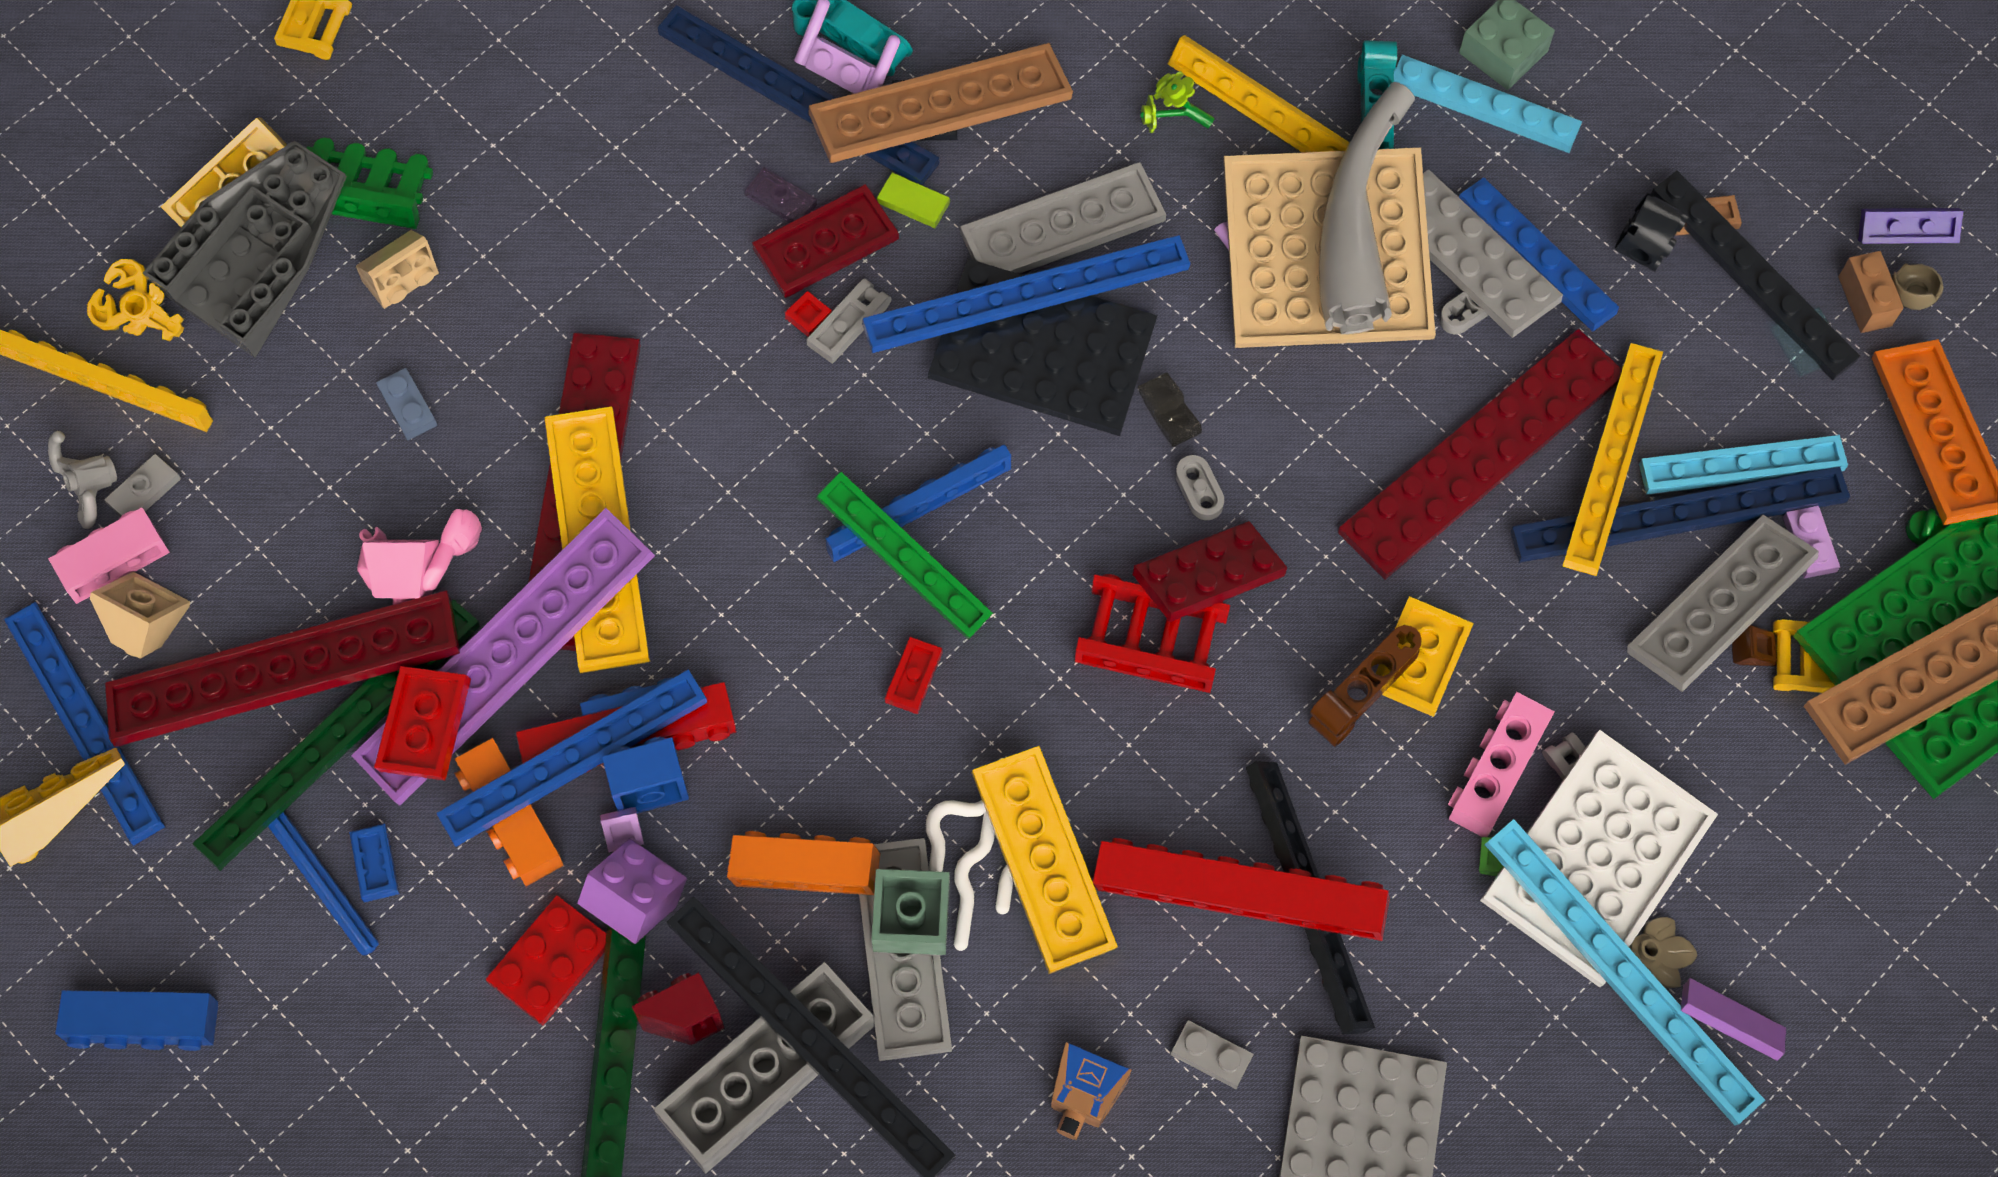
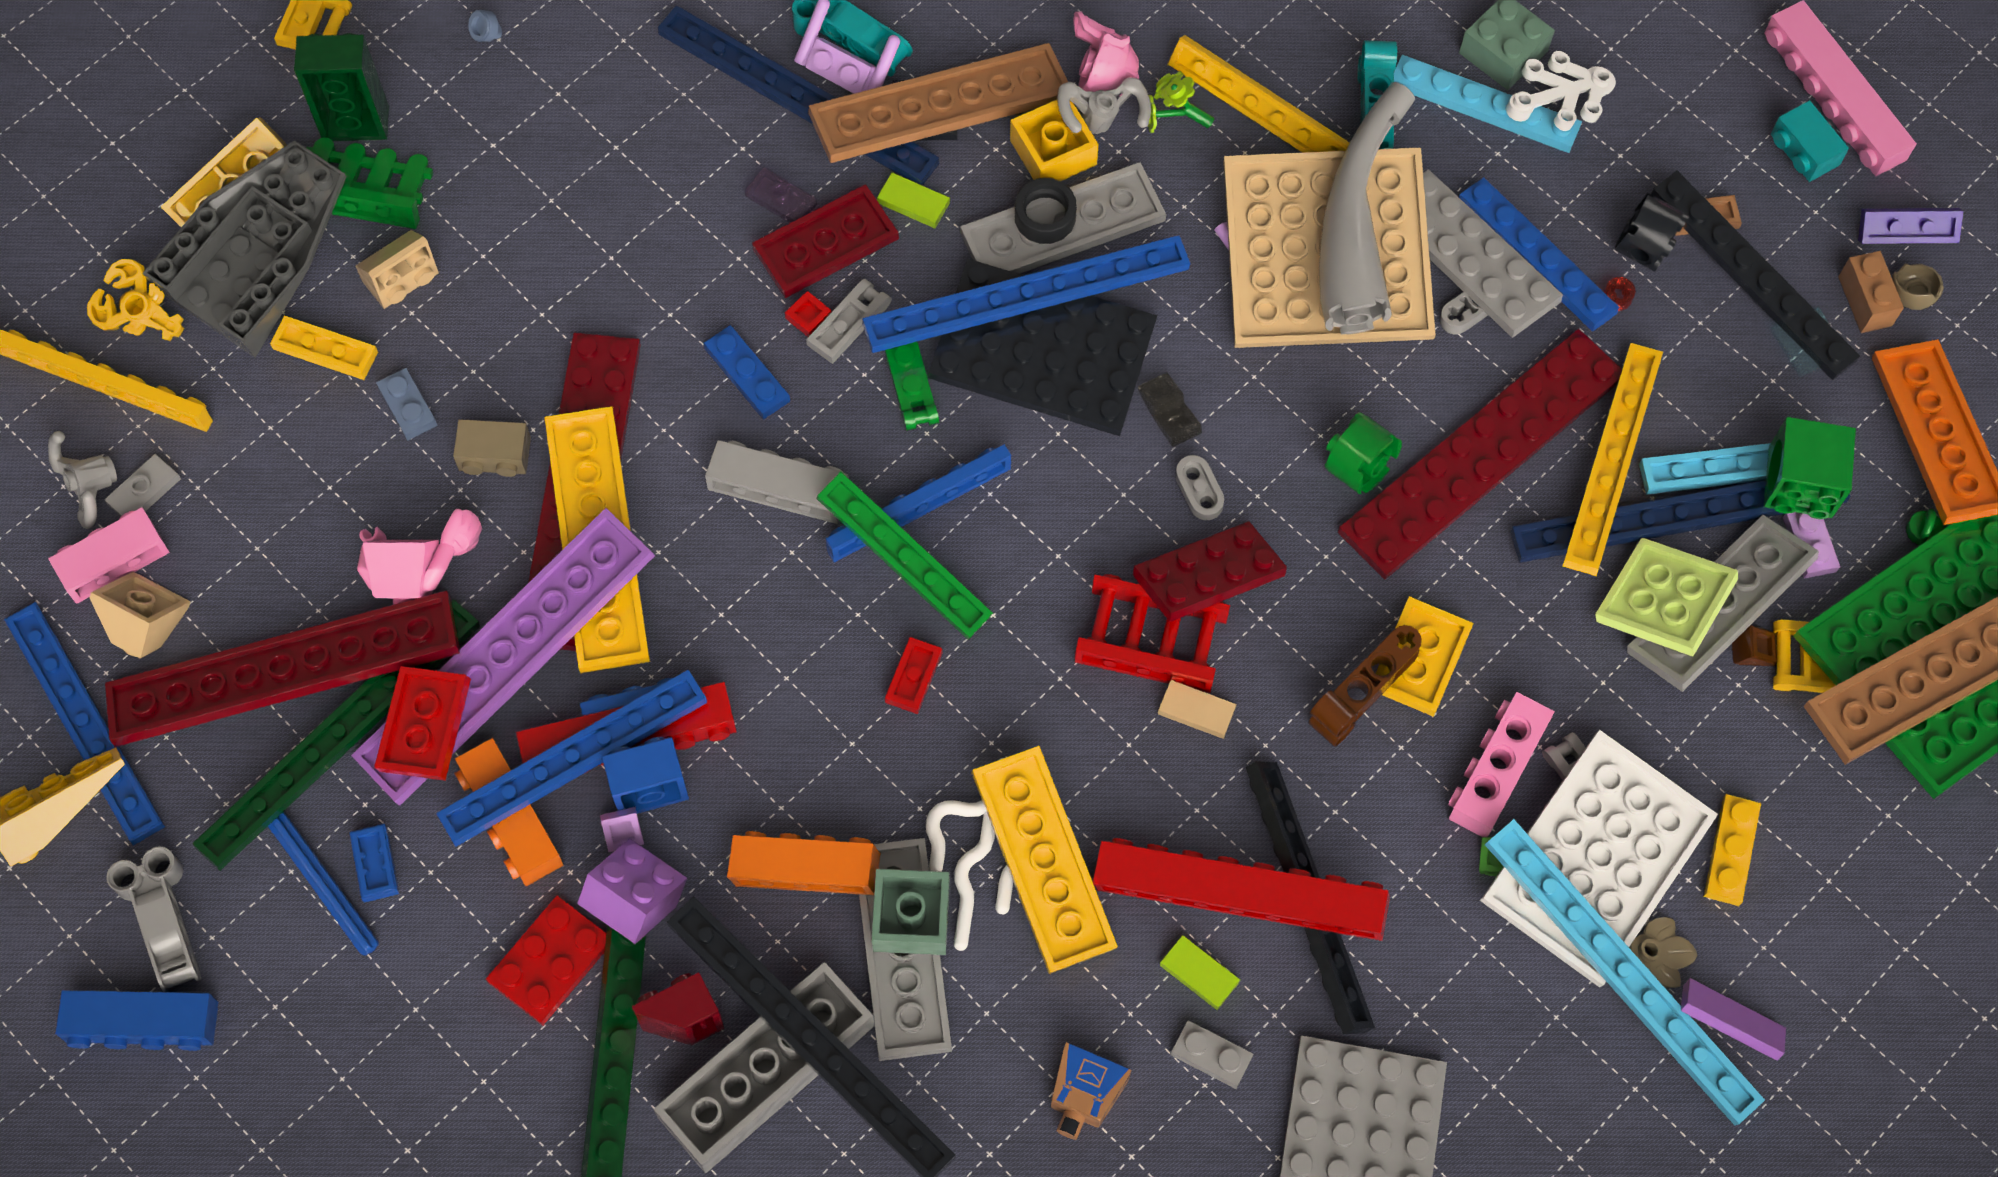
none -> light grey piece [106,846,201,992]
none -> yellow plate [270,315,378,380]
none -> dark green brick [294,33,389,141]
none -> dark tan brick [453,420,531,477]
none -> sand blue tile [468,10,502,42]
none -> blue plate [704,325,790,420]
none -> light grey brick [705,440,849,524]
none -> green plate [885,342,939,431]
none -> yellow brick [1010,100,1099,181]
none -> black tyre [1015,178,1077,244]
none -> light grey piece [1057,77,1151,134]
none -> bright pink head [1073,11,1139,96]
none -> tan tile [1158,680,1237,739]
none -> lime tile [1160,935,1240,1010]
none -> green brick [1325,412,1402,494]
none -> white plant [1506,51,1616,131]
none -> yellowish green plate [1595,538,1738,657]
none -> clear red bush [1604,277,1636,311]
none -> yellow plate [1704,794,1761,906]
none -> bright pink brick [1764,0,1917,177]
none -> green brick [1764,417,1856,519]
none -> teal brick [1770,100,1849,182]

